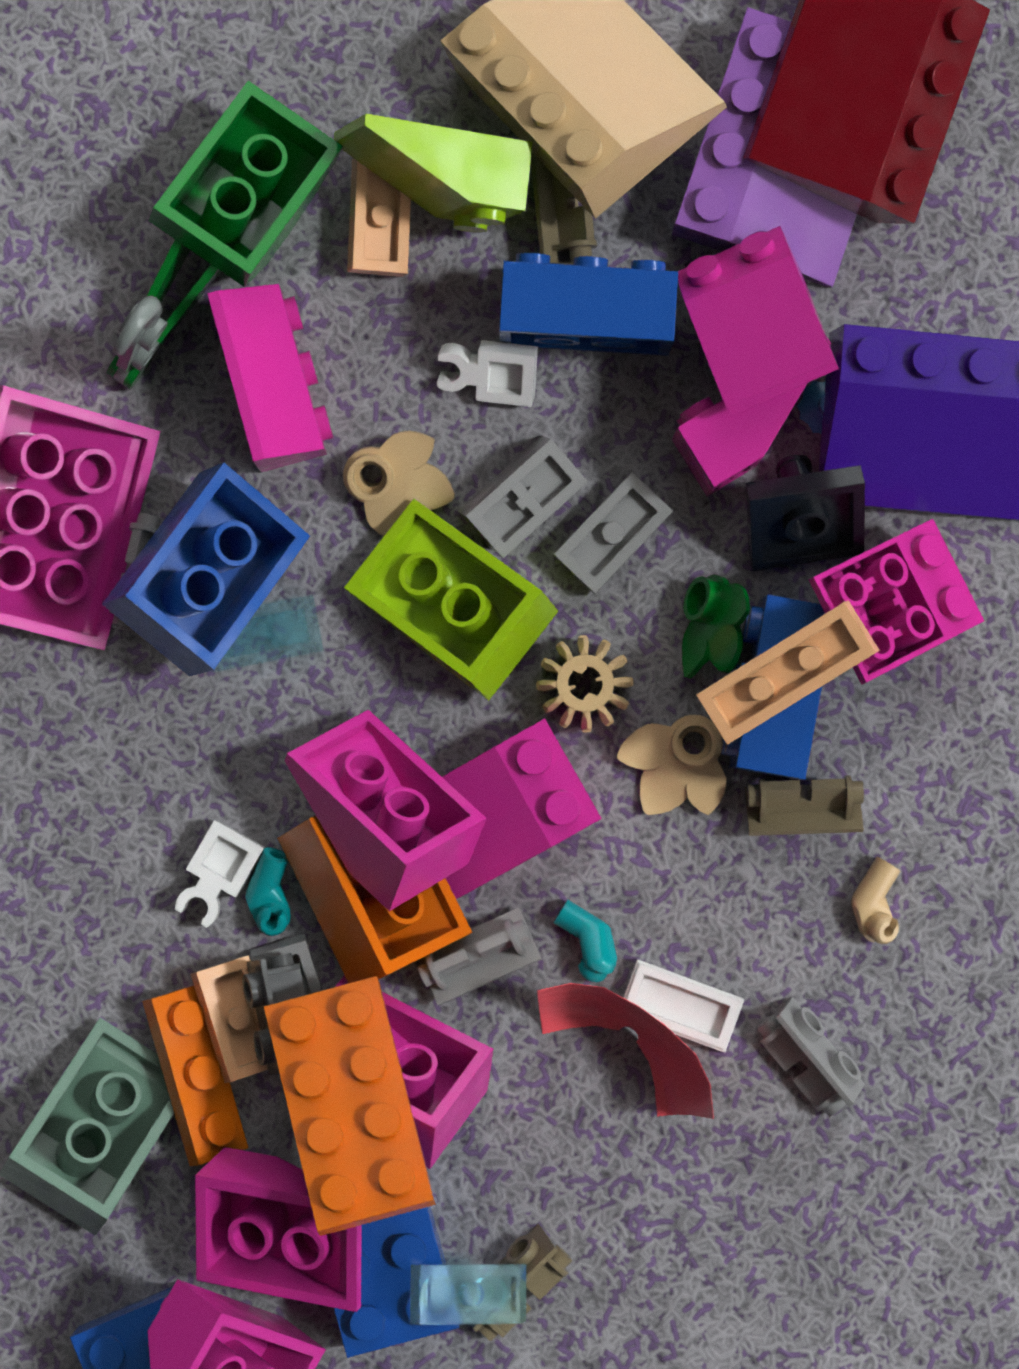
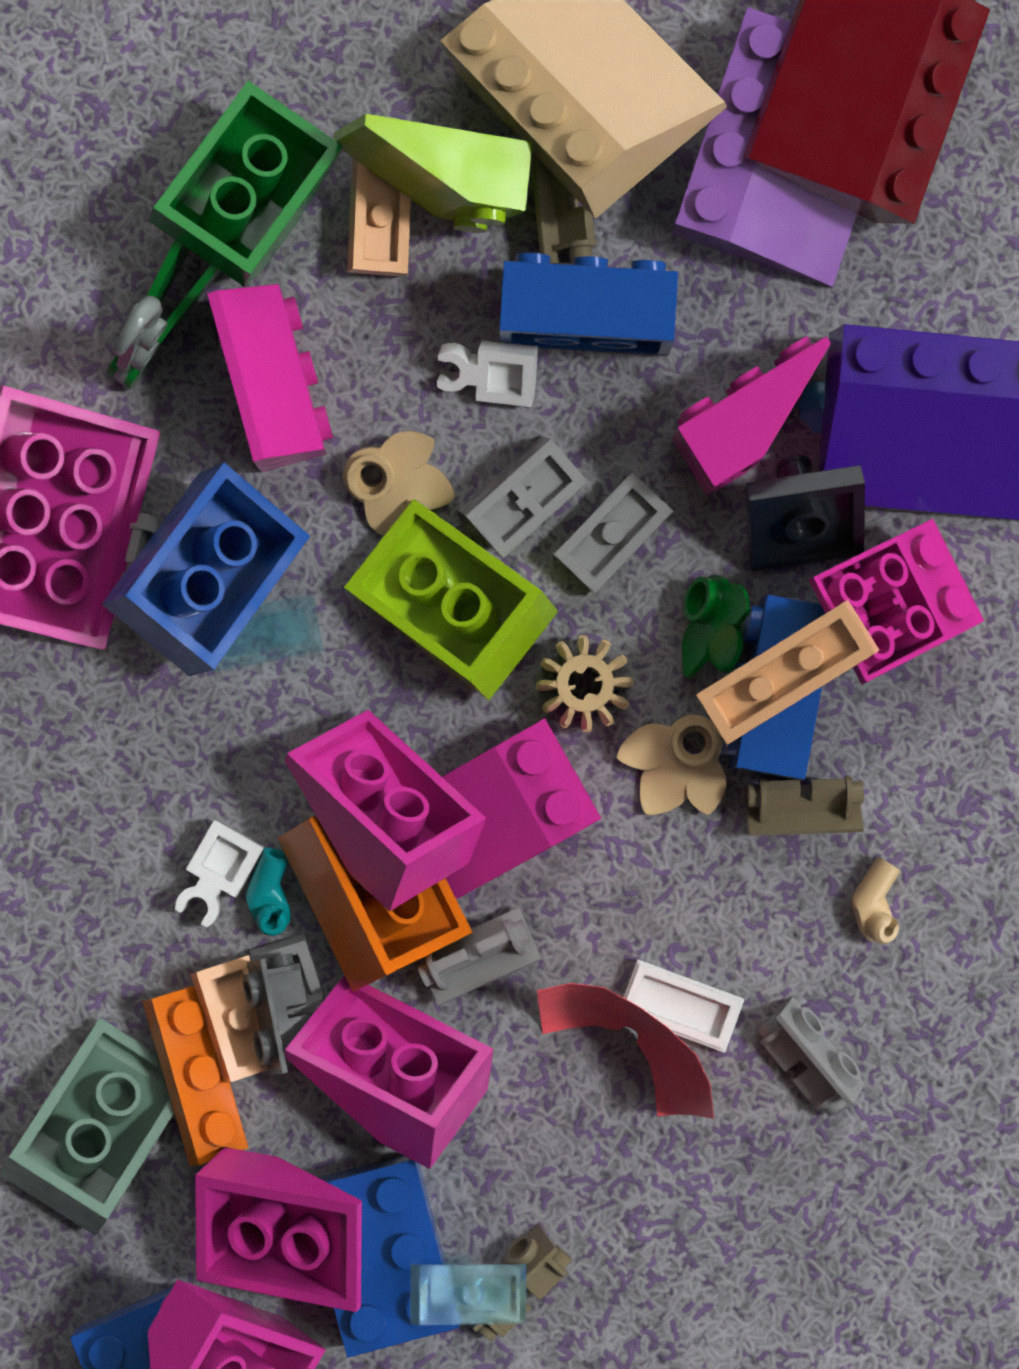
orange plate [264,976,436,1236] -> none
teal arm [553,899,617,983] -> none
dark pink slope [678,226,839,417] -> none

